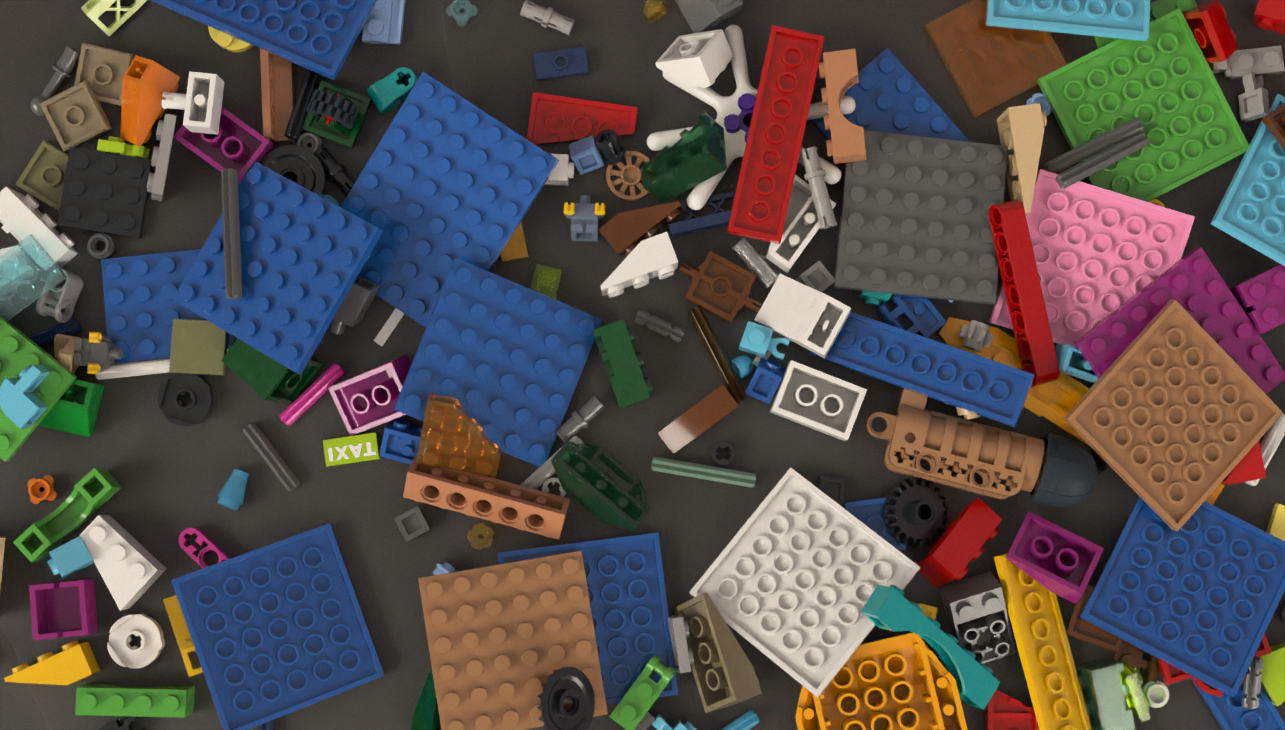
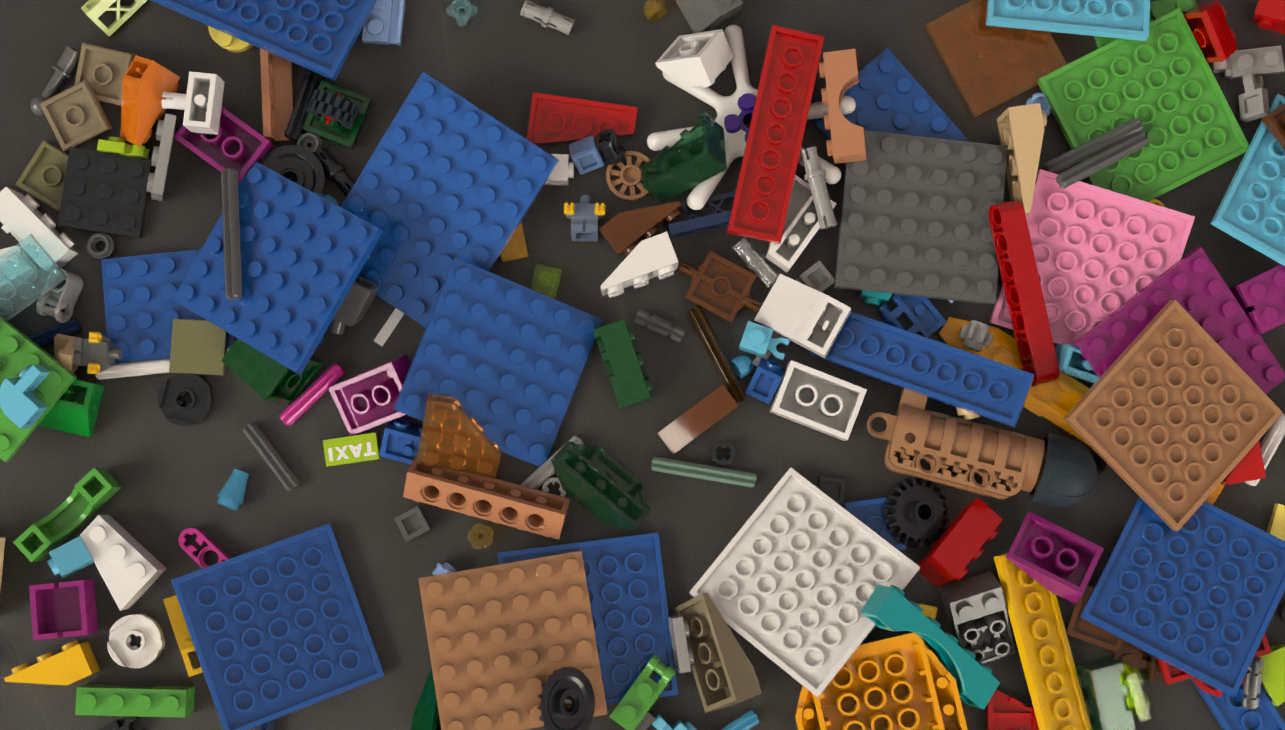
orange plate [27,475,57,504] -> none
teal piece [367,67,418,114] -> none
dark blue plate [533,47,589,81] -> none
dark grey pin [555,395,606,443] -> none
white plate [1141,680,1169,708] -> none

